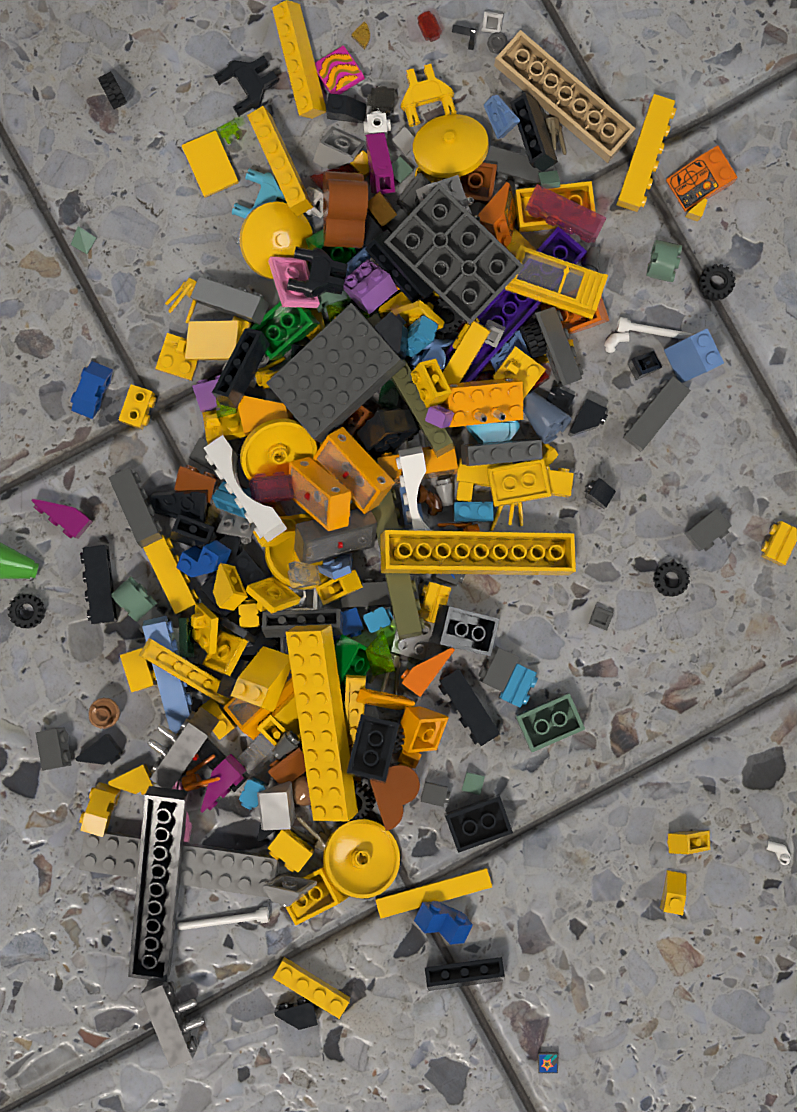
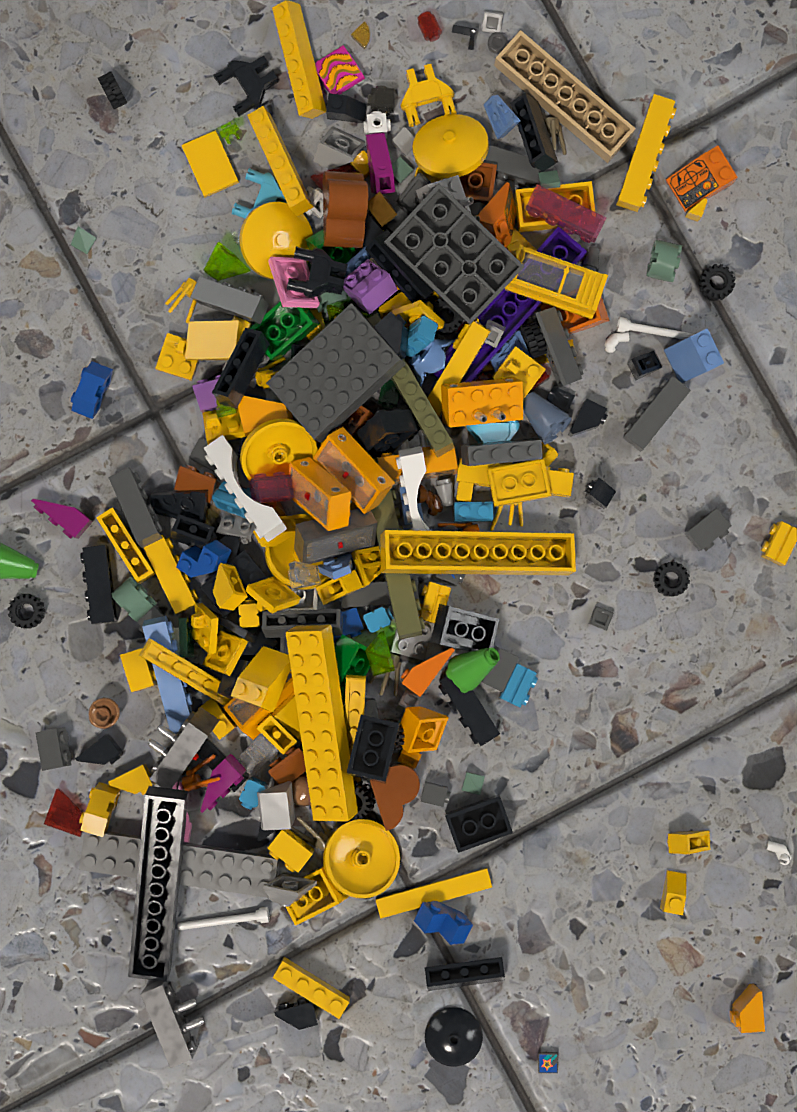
yellow brick [118,384,156,430] -> none
dark grey cone [272,730,301,759] -> none
light orange slope [356,688,415,710] -> none
yellow brick [411,359,452,408] -> none
medium lavender slope [425,405,454,428] -> none
sand green brick [515,693,585,752] -> none
none -> clear red wing [44,788,83,837]
none -> yellow brick [96,507,156,584]
none -> clear neon green slope [203,242,251,282]
none -> yellow wing [351,546,381,588]
none -> black dish [424,1007,483,1067]
none -> bright green cone [446,647,500,693]
none -> light orange slope [729,984,765,1033]

